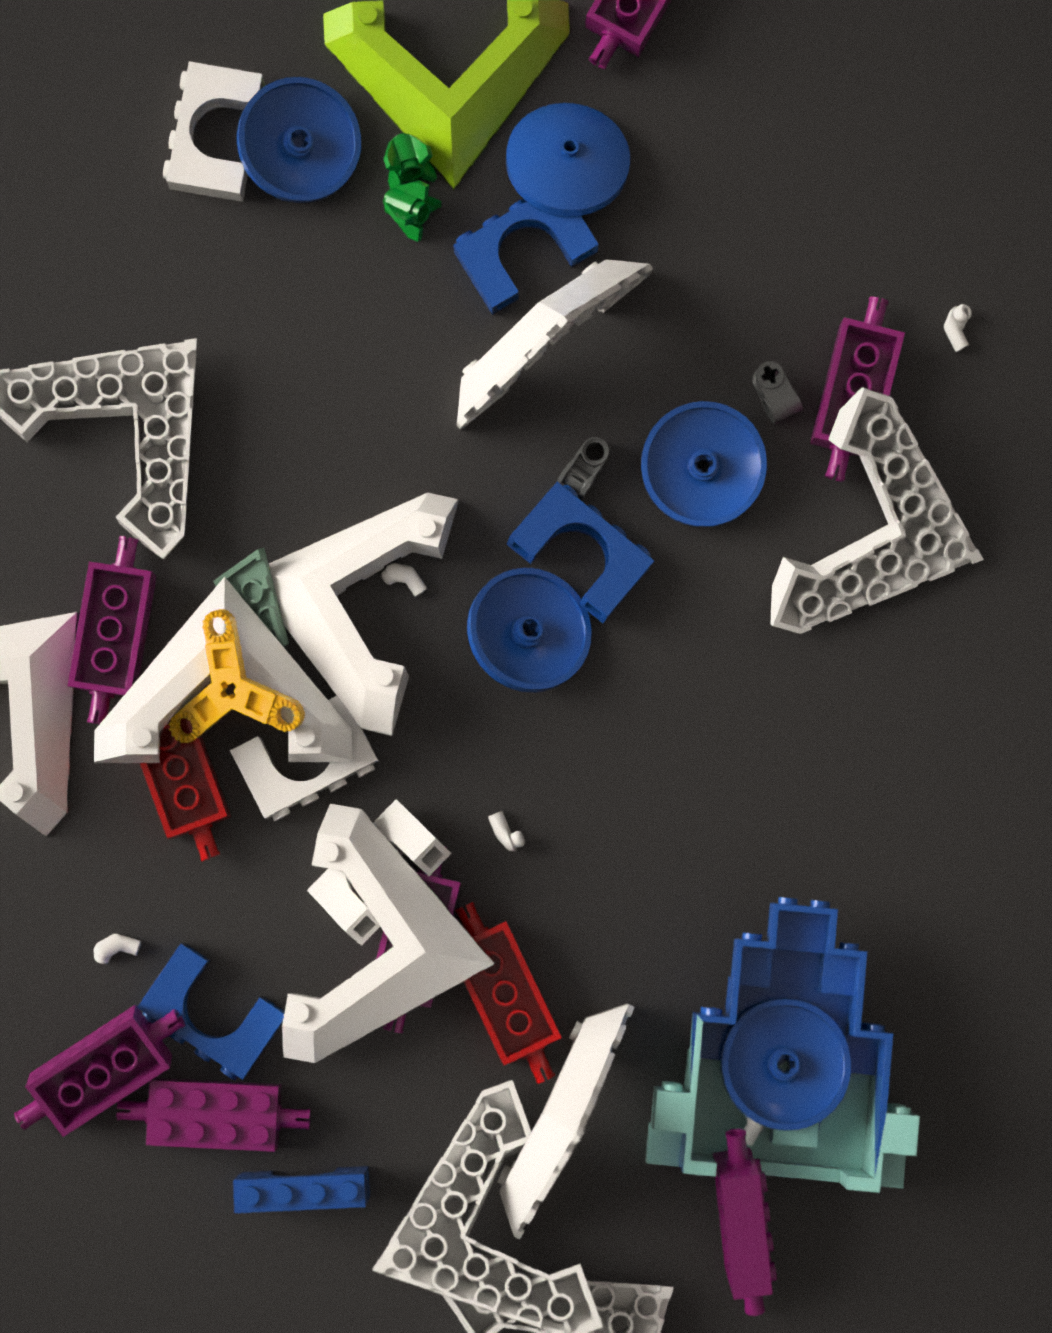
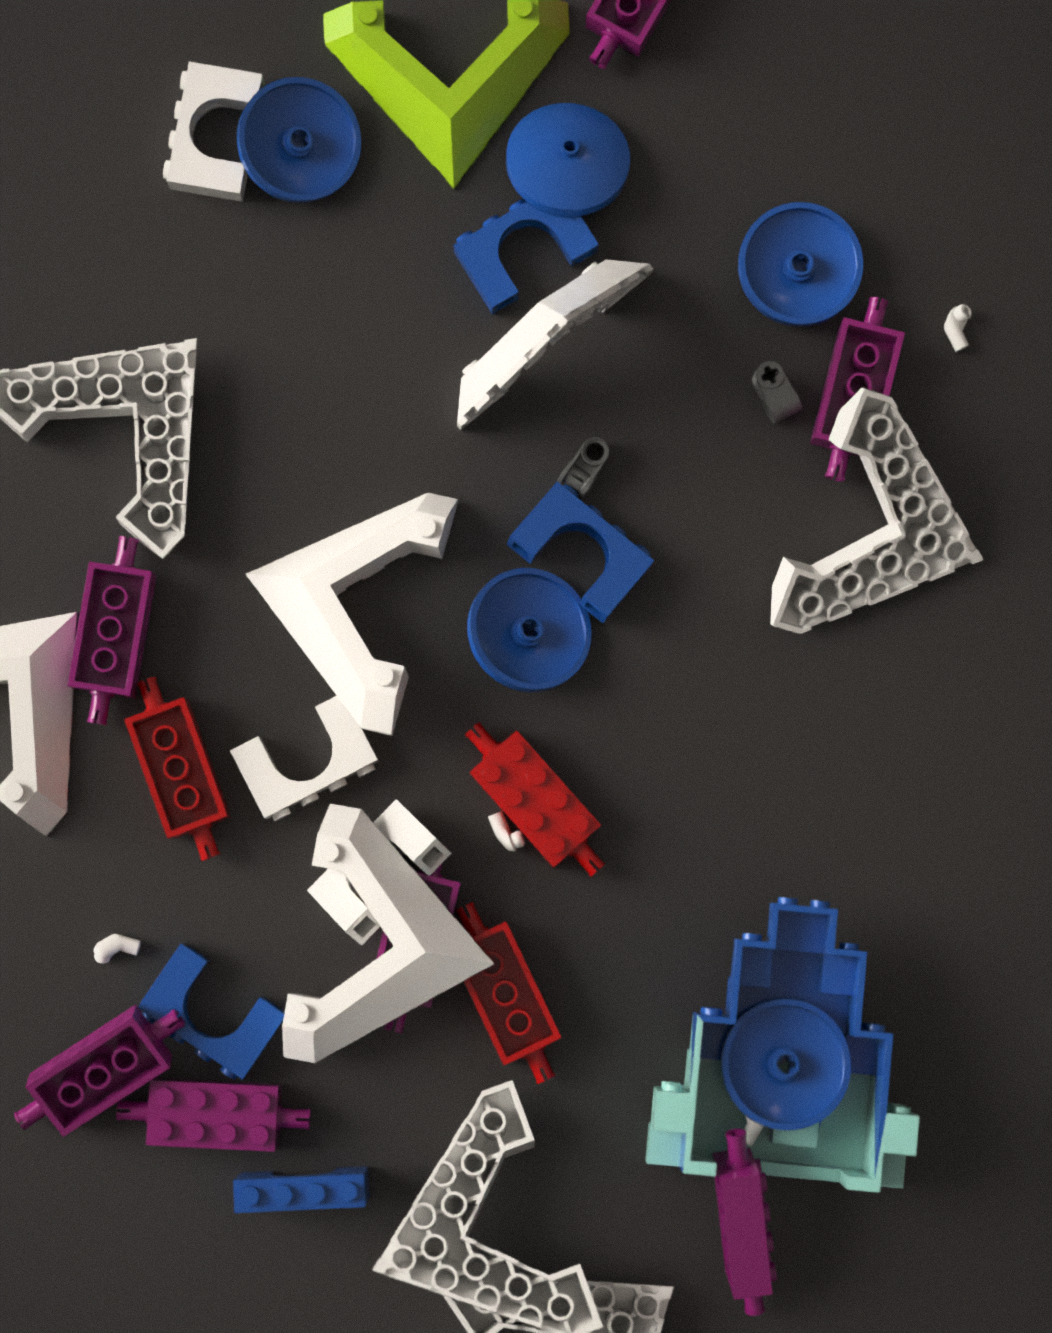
white wedge [94,577,353,763] -> none
yellow piece [169,609,305,743] -> none
sand green wing [213,548,289,647] -> none
white arm [381,563,428,597] -> none
green brick [383,180,442,242] -> none
green brick [384,133,437,189] -> none
white wedge [497,1003,635,1240] -> none
blue dish [641,401,767,527] -> none
none -> red brick [465,722,606,877]
none -> blue dish [738,202,863,327]

